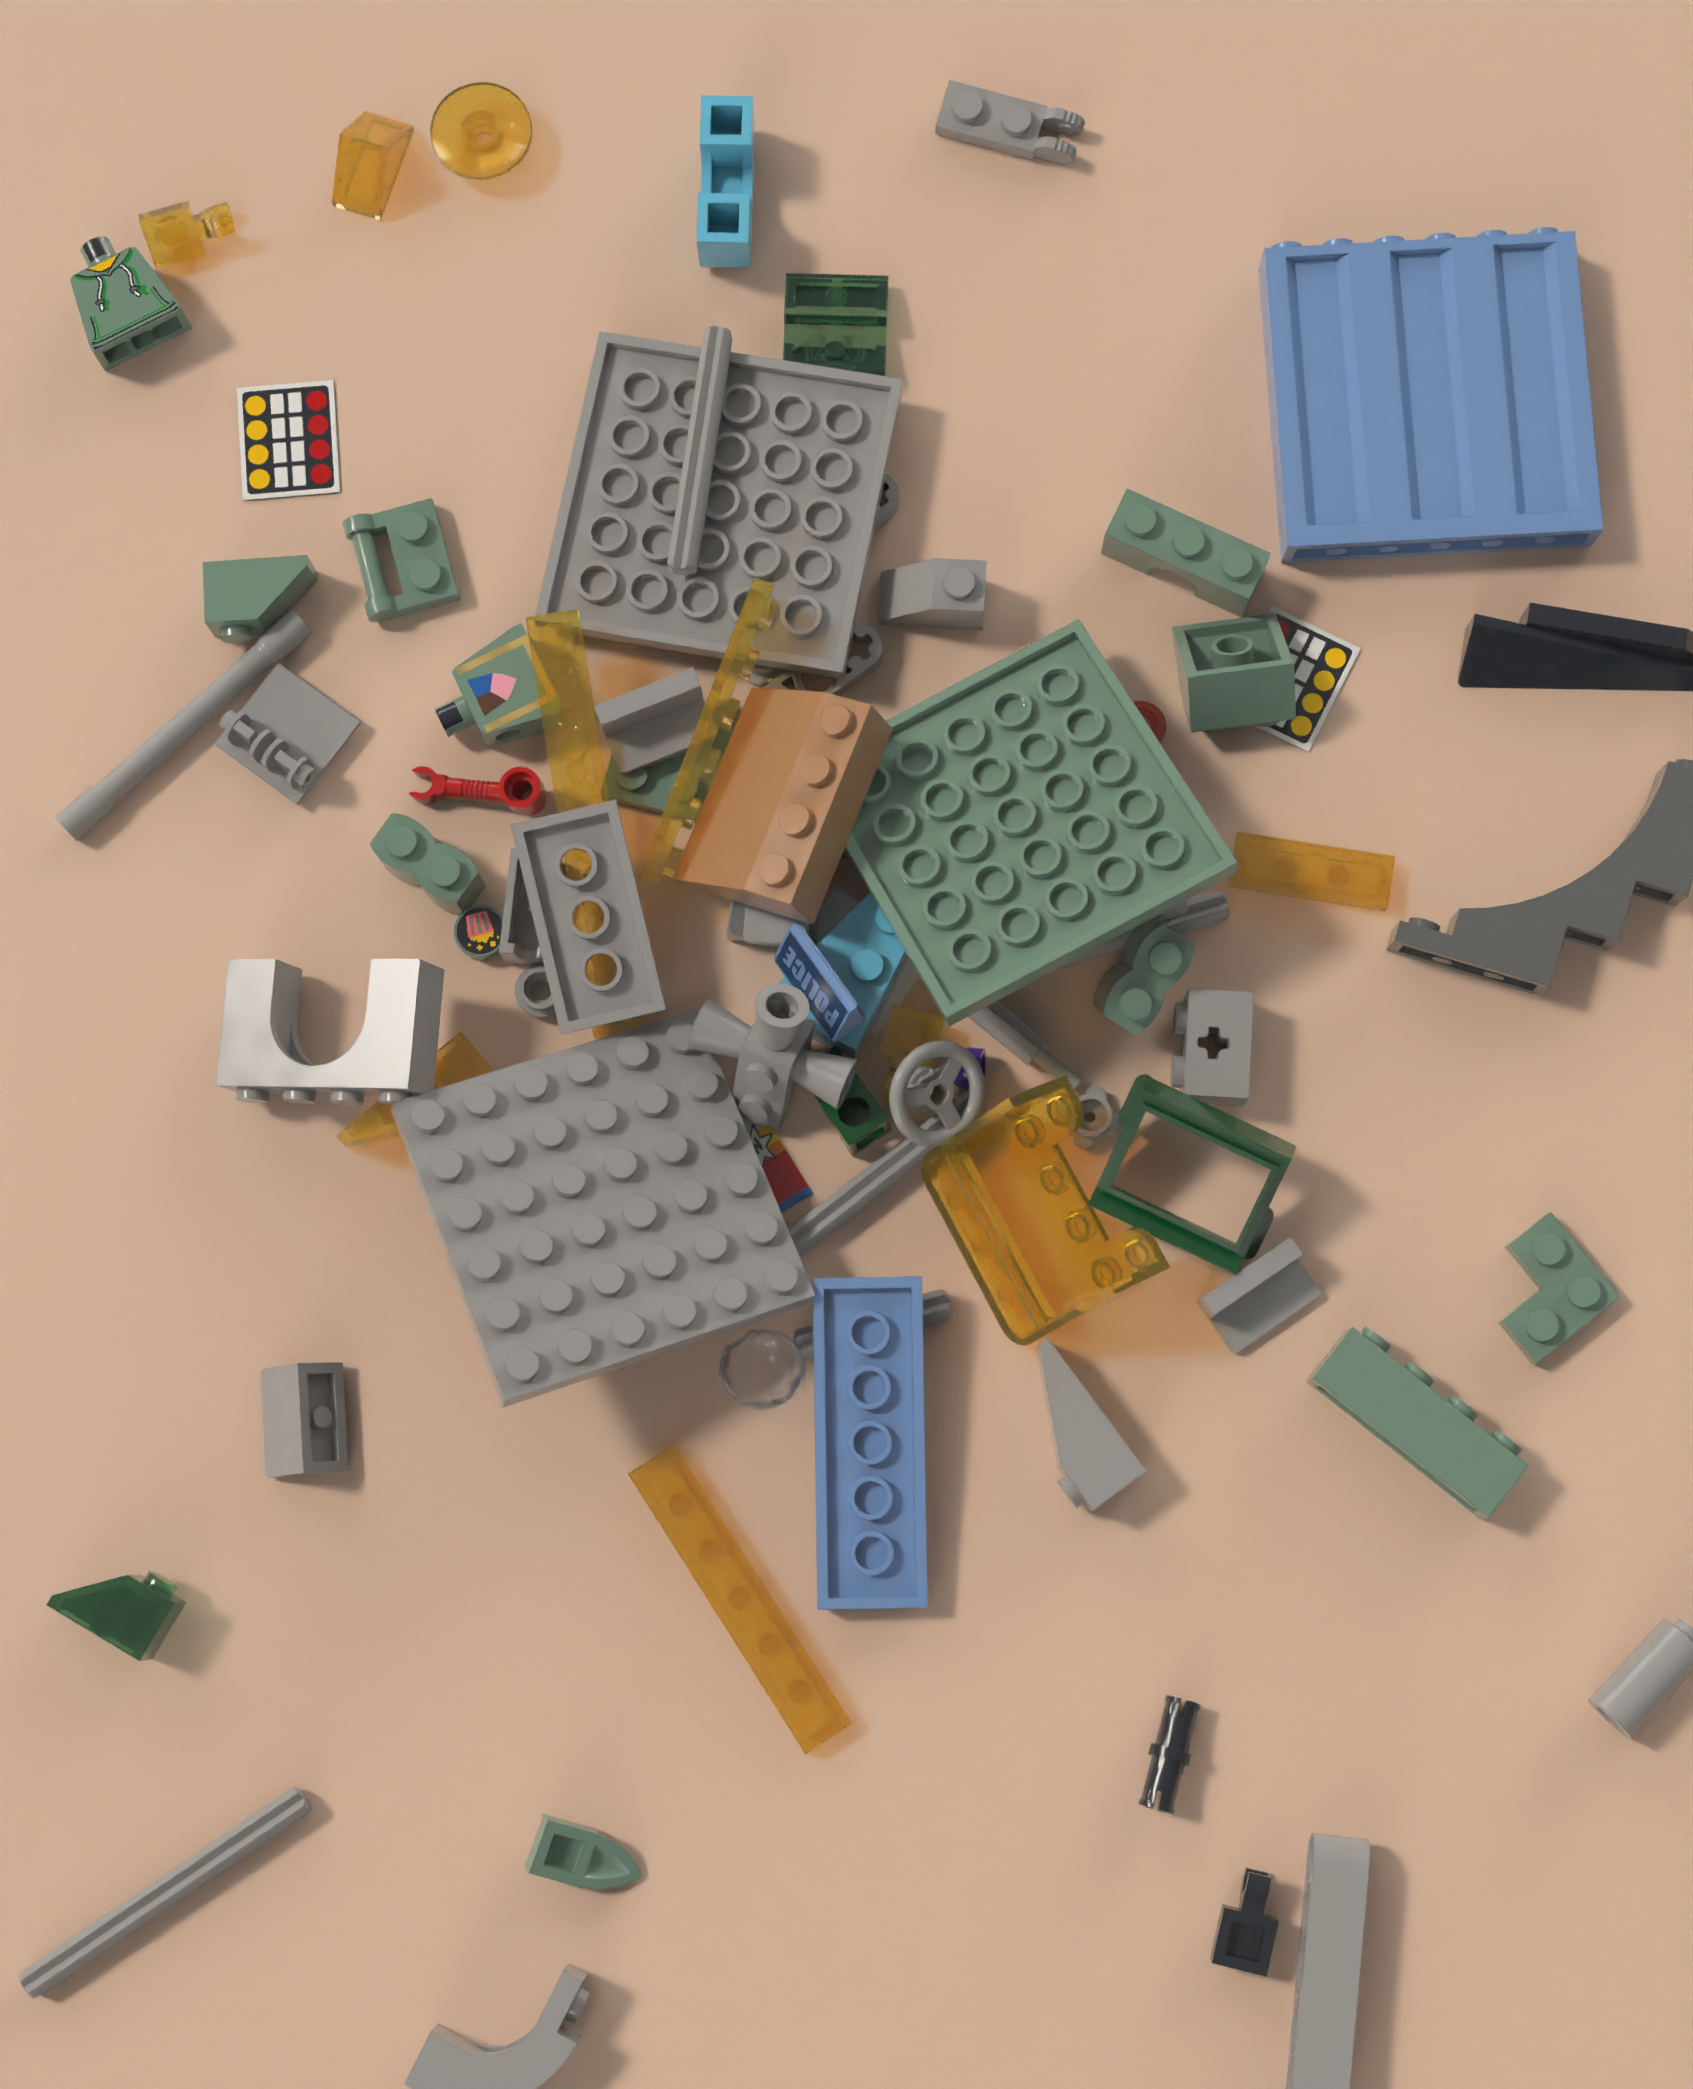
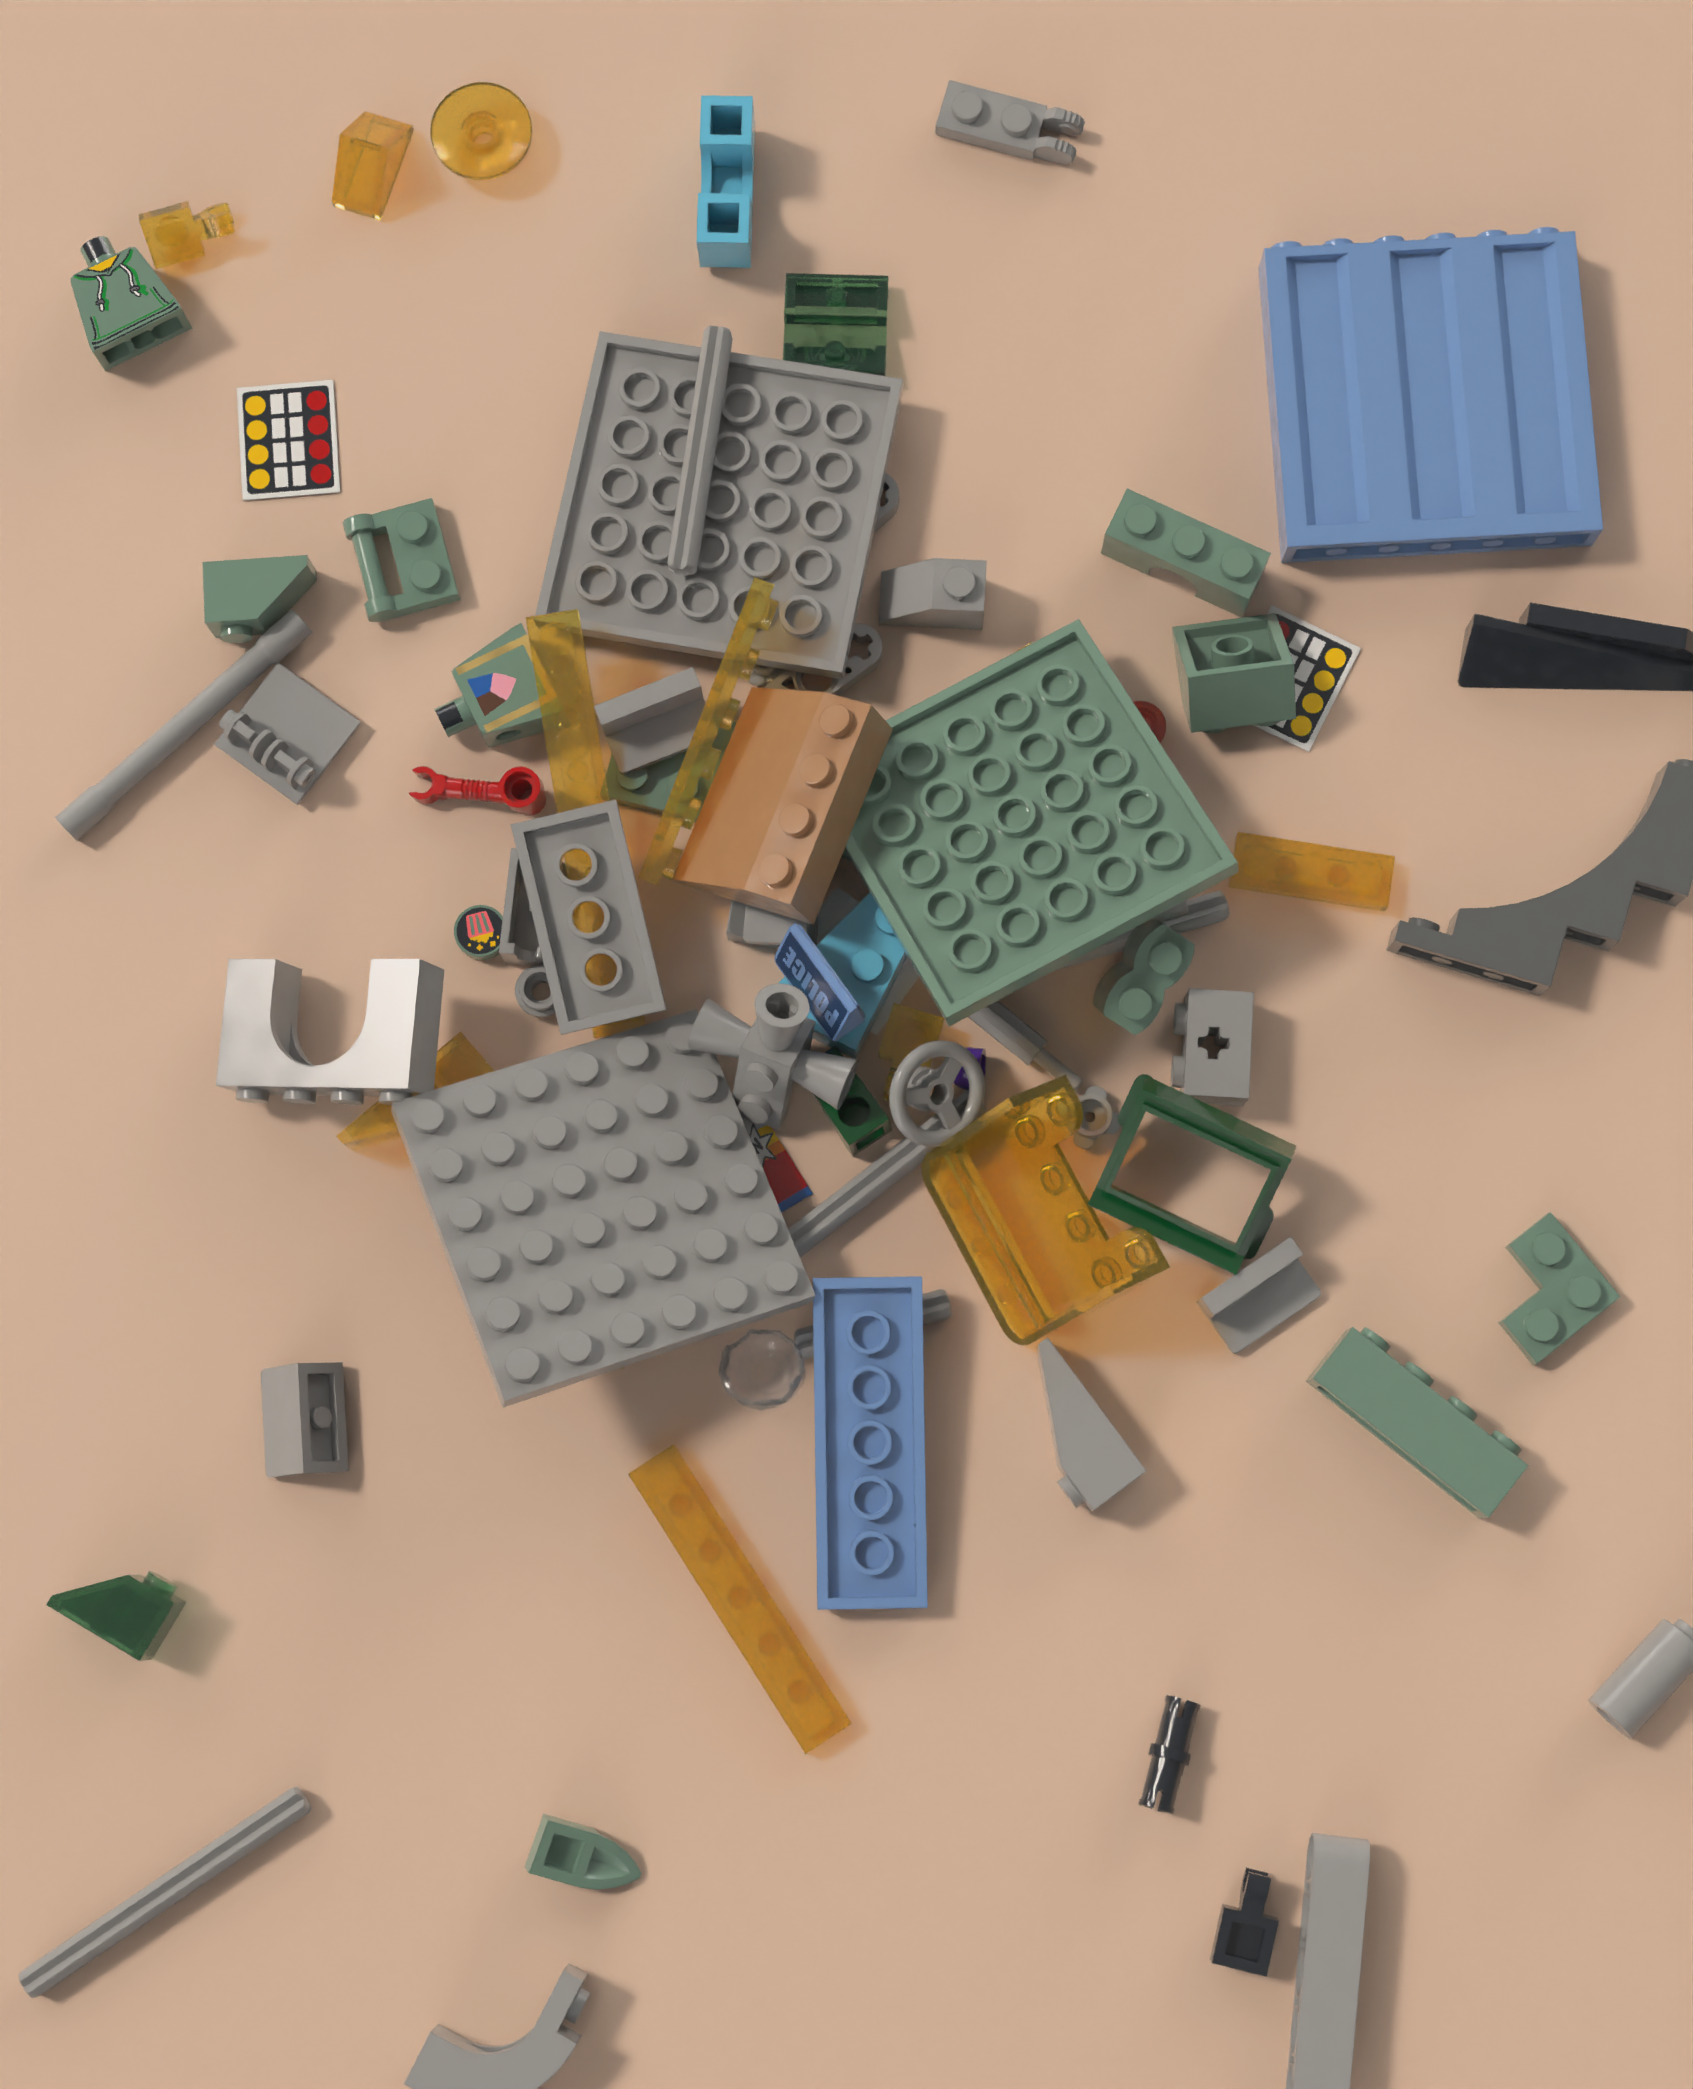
sand green brick [370,813,486,915] -> none

